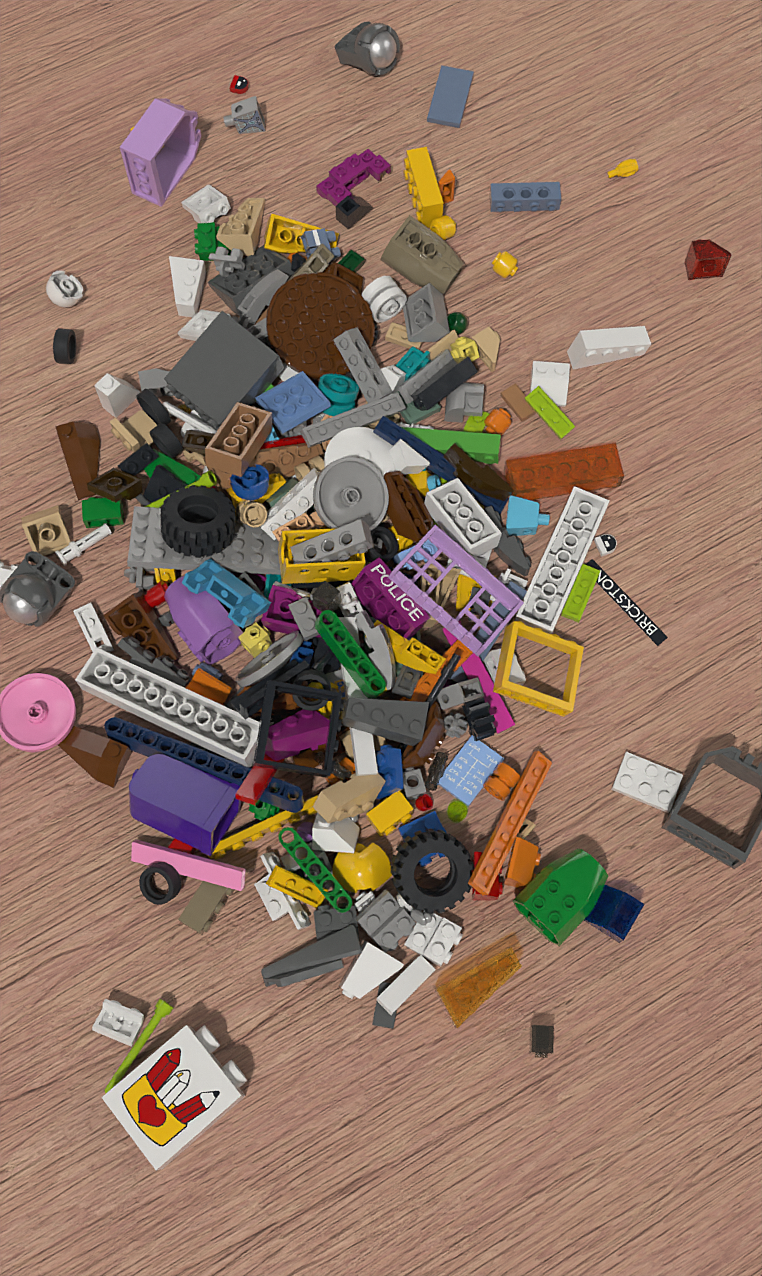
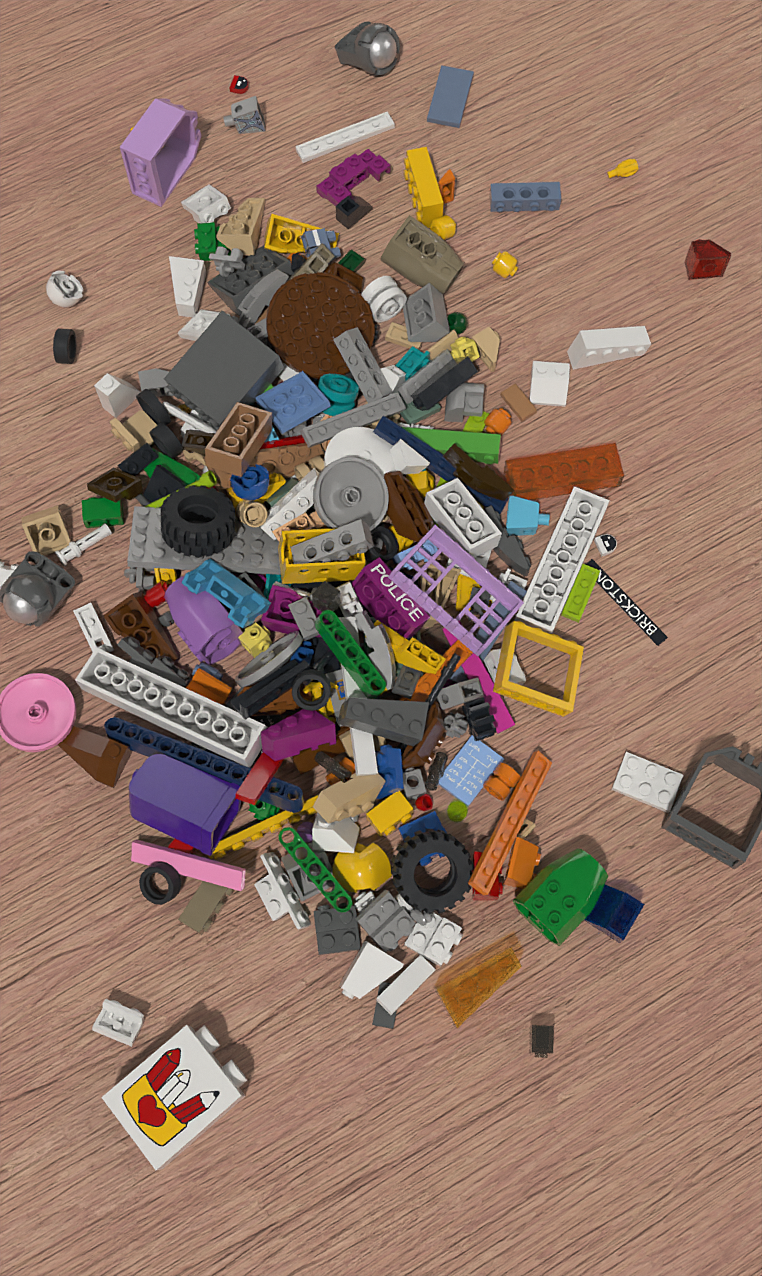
reddish brown wedge [55,421,101,500] -> none
lime piece [105,999,174,1093] -> none
black window [253,680,344,778] -> none
dark grey wedge [261,925,362,987] -> none
yellow tile [266,865,328,909] -> none
medium azure tile [427,475,441,491] -> none
lime plate [524,386,575,440] -> none
none -> white tile [295,112,395,163]

